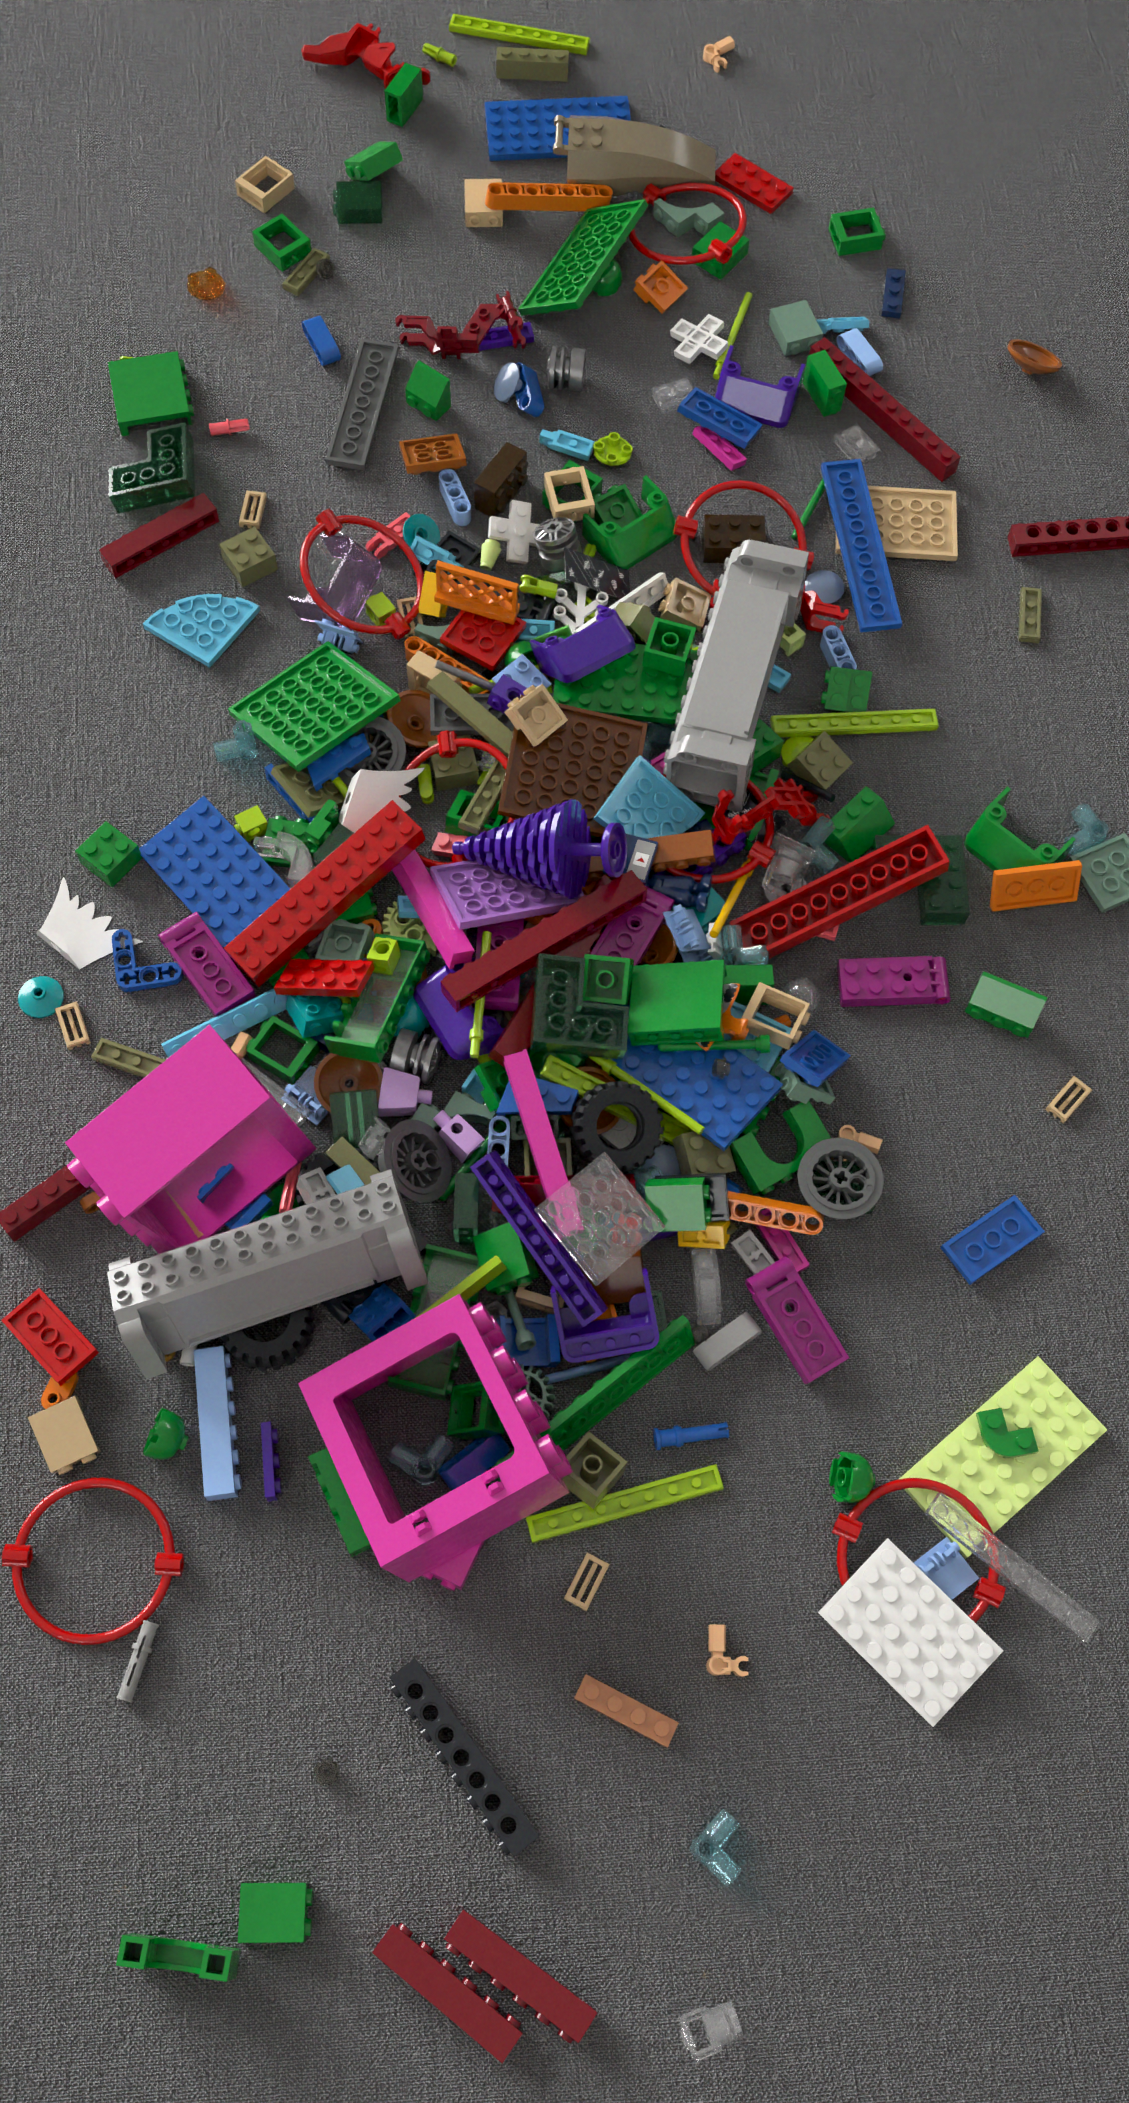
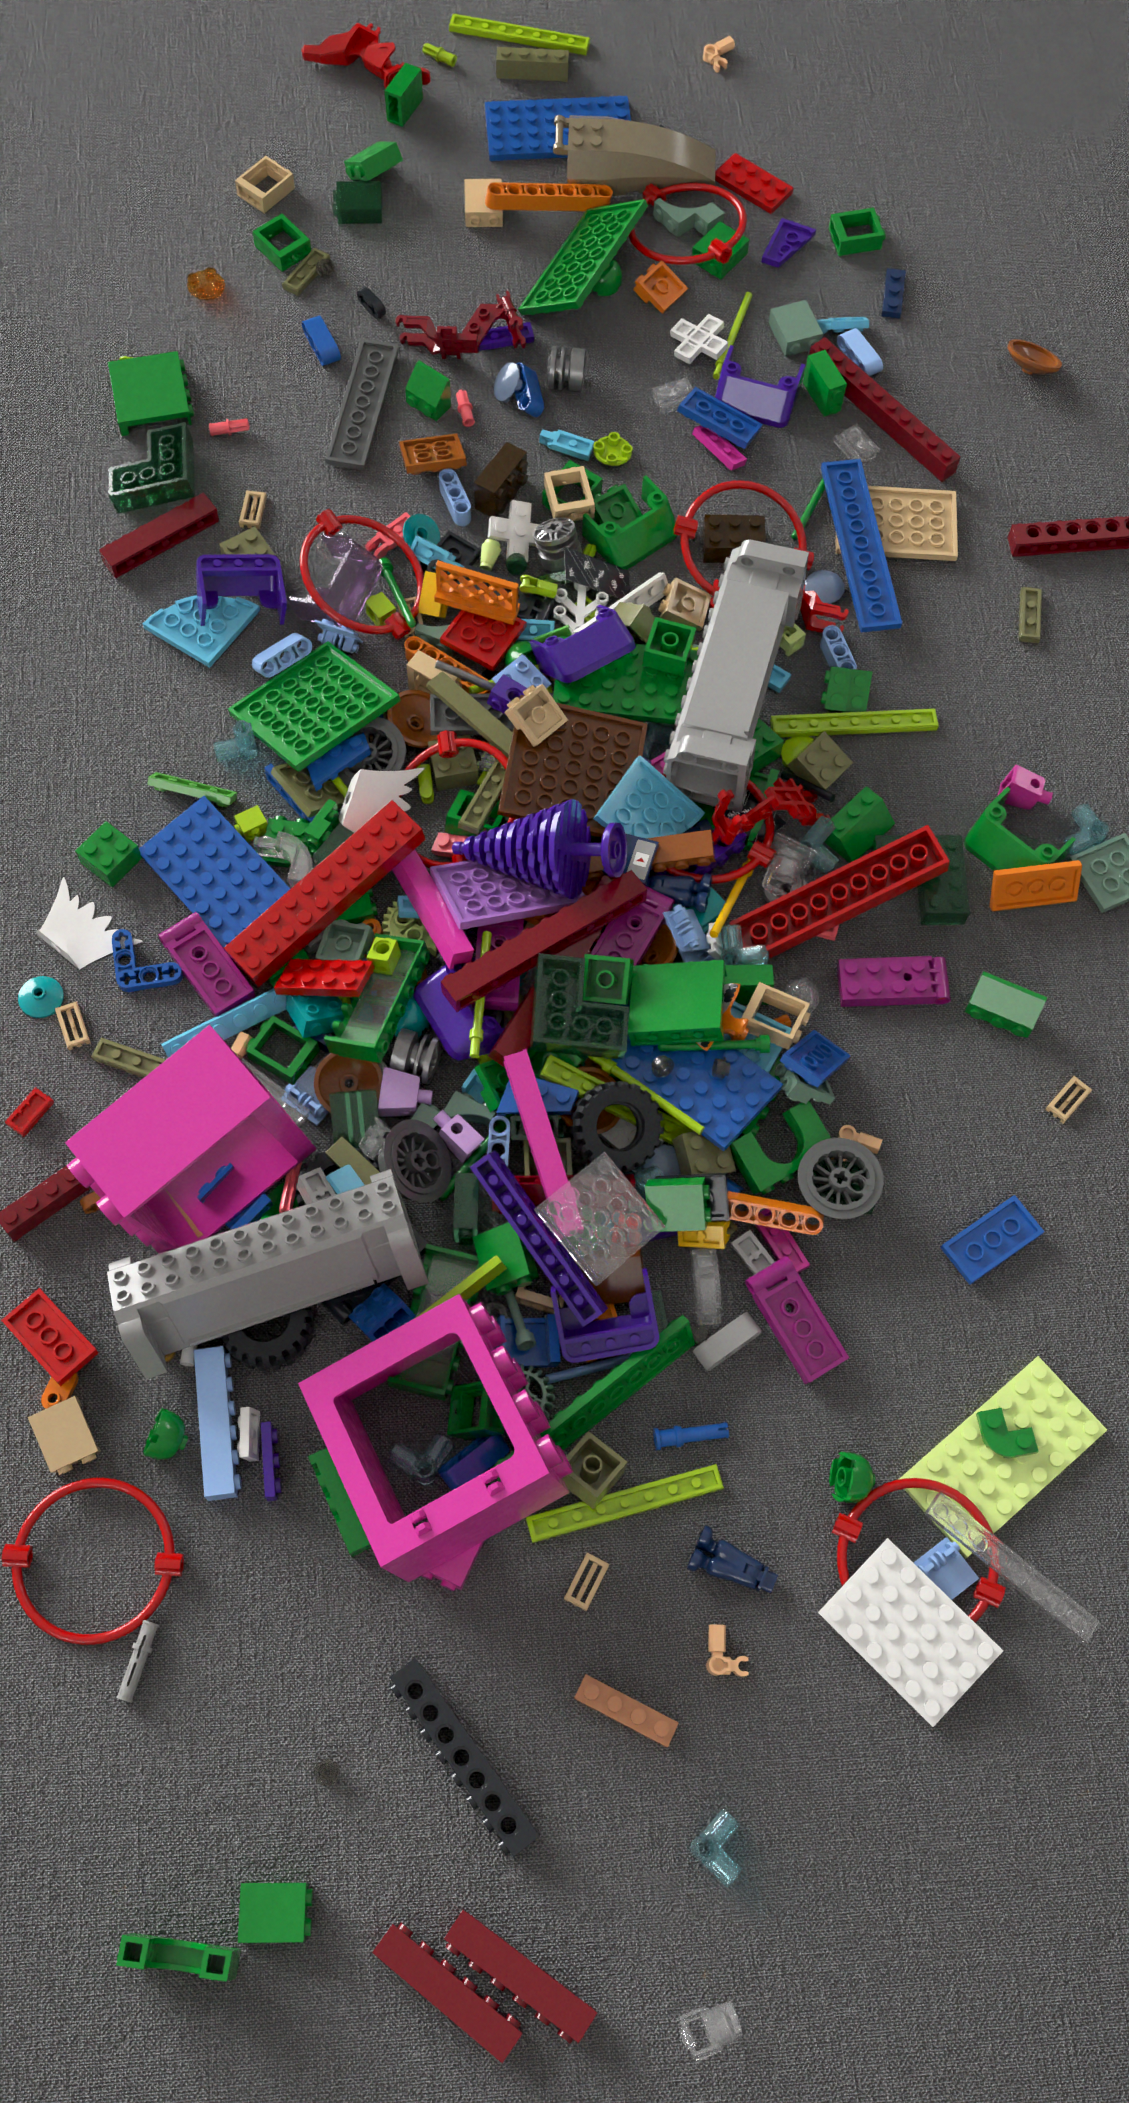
none -> red plate [5,1087,55,1137]
none -> bright green plate [147,772,238,807]
none -> dark purple windscreen [196,554,287,626]
none -> white plate [237,1407,260,1462]
none -> light blue beam [252,633,312,678]
none -> black beam [357,287,386,319]
none -> green piece [375,558,416,628]
none -> coral axle [456,389,475,427]
none -> clear green tile [506,553,527,575]
none -> clear smoke plate [651,1055,674,1077]
none -> dark blue piece [687,1525,778,1593]
none -> dark purple wing [761,218,817,268]
none -> dark pink torso [998,765,1053,810]

